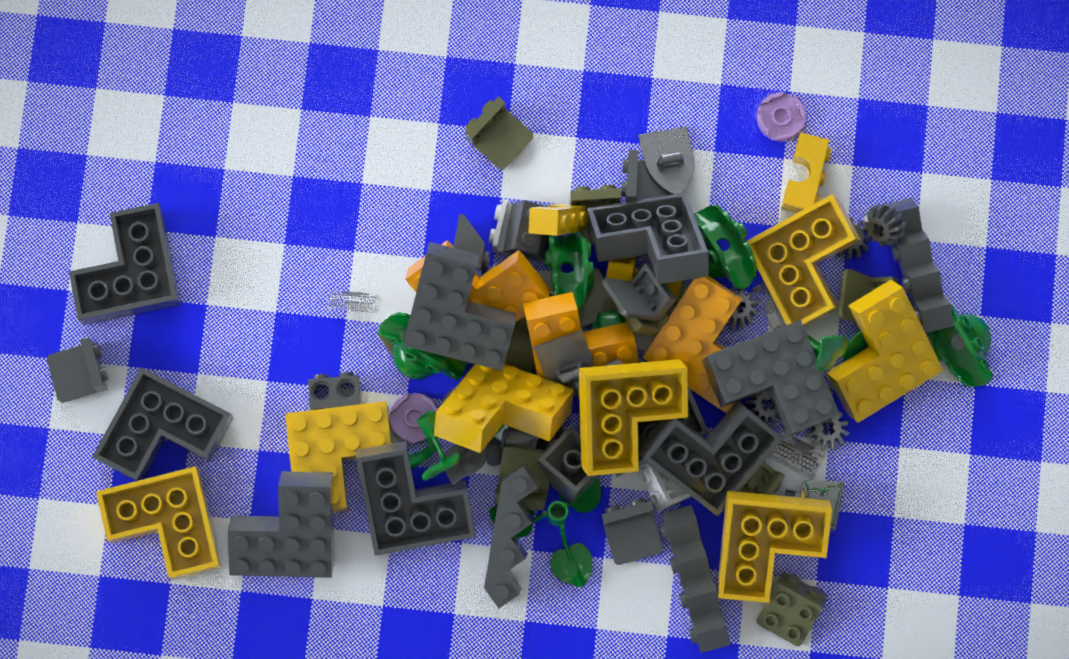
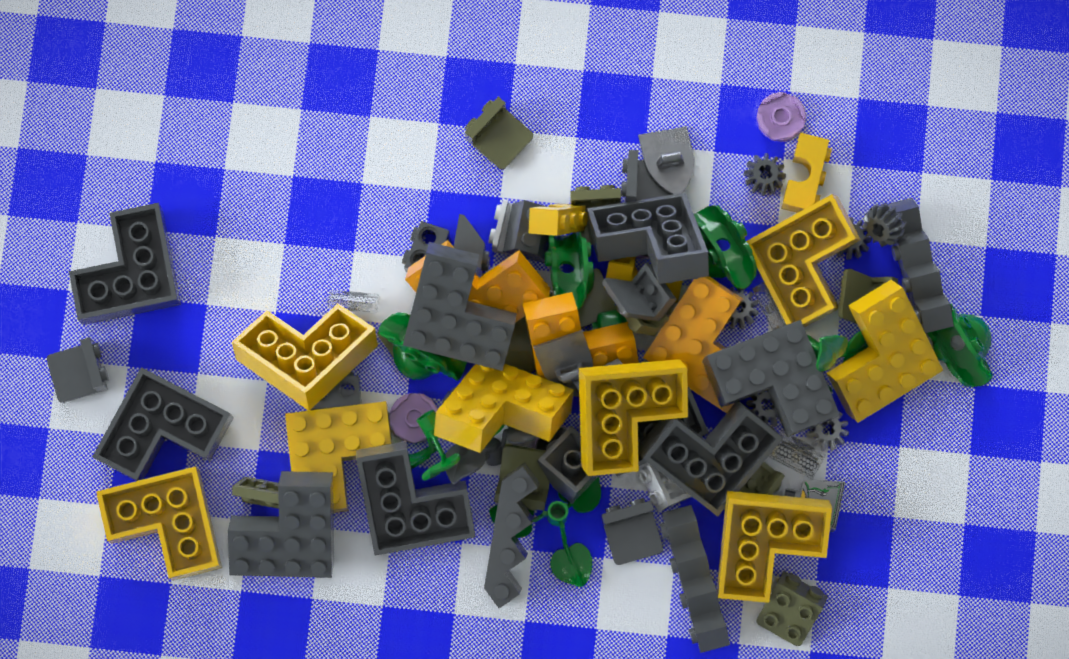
none -> yellow brick [232,303,378,411]
none -> olive bracket [232,477,279,509]
none -> dark grey brick [402,221,450,272]
none -> dark grey gear [743,153,786,196]

